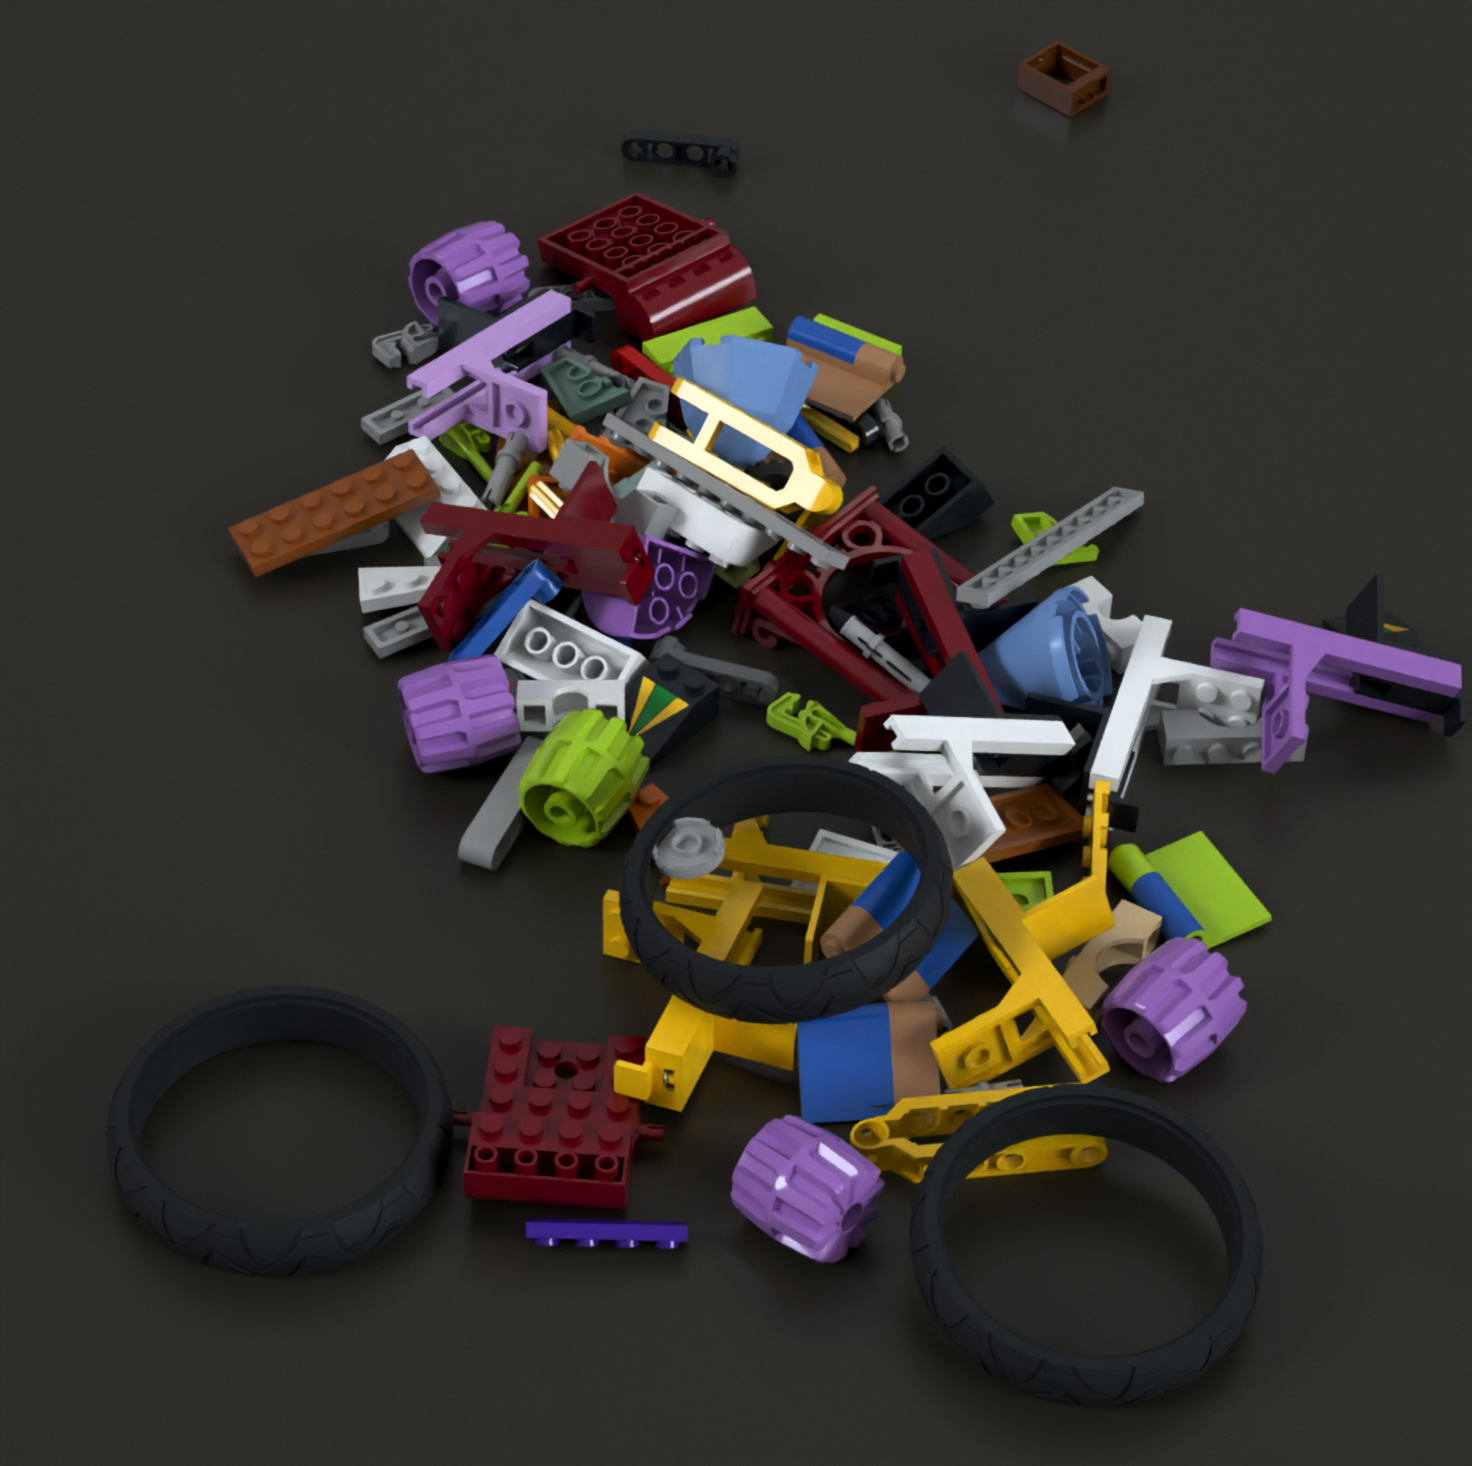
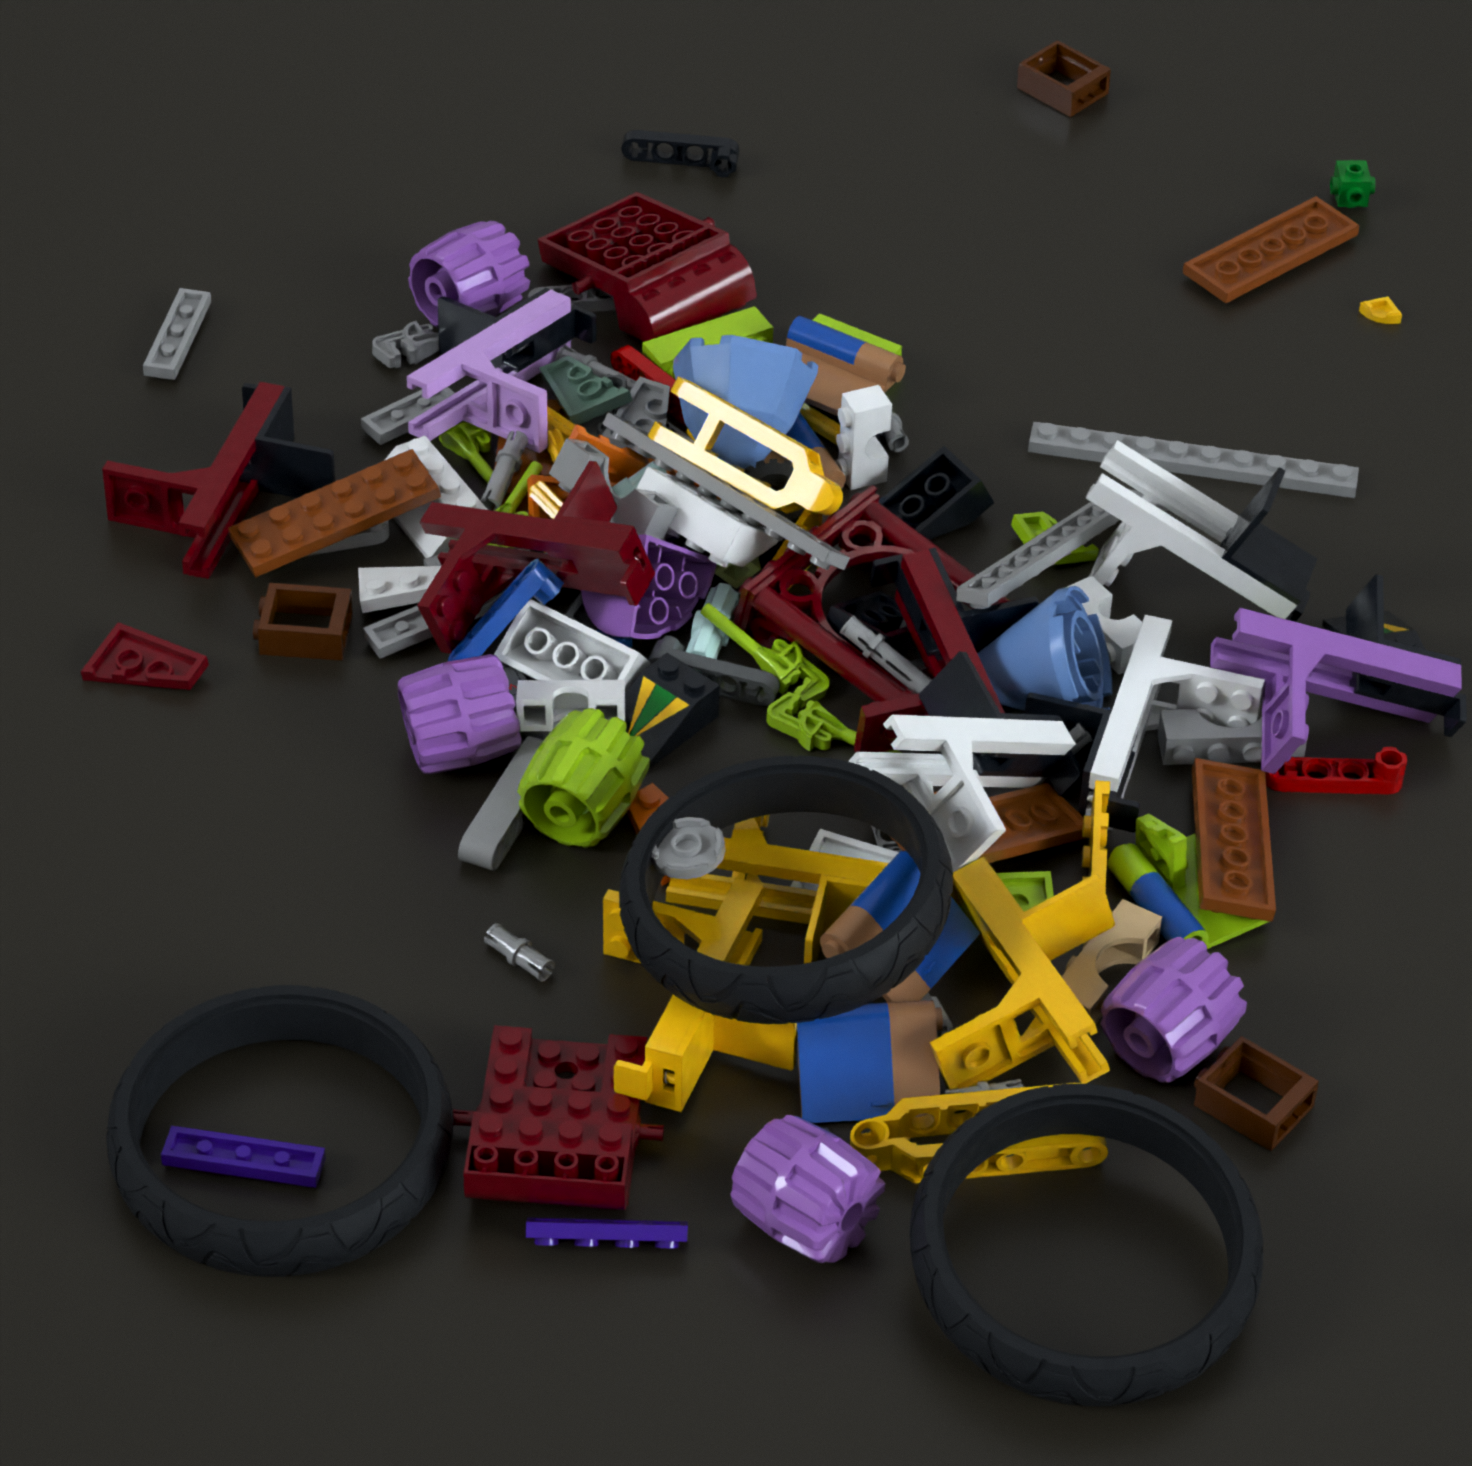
none -> dark red wing [80,622,209,690]
none -> dark red piece [102,381,335,579]
none -> light grey plate [143,288,211,380]
none -> dark purple plate [161,1125,326,1188]
none -> reddish brown window [253,583,353,661]
none -> light grey pin [484,923,555,982]
none -> light aqua piece [686,583,739,674]
none -> lime piece [700,603,830,708]
none -> white arch [835,385,892,490]
none -> light grey plate [1028,422,1359,498]
none -> white piece [1086,440,1317,622]
none -> lime wing [1136,813,1188,891]
none -> dark orange plate [1183,196,1360,303]
none -> dark orange plate [1192,758,1276,922]
none -> reddish brown window [1194,1036,1319,1151]
none -> red beam [1265,747,1407,795]
none -> green brick [1330,160,1375,208]
none -> yellow tile [1359,296,1402,324]

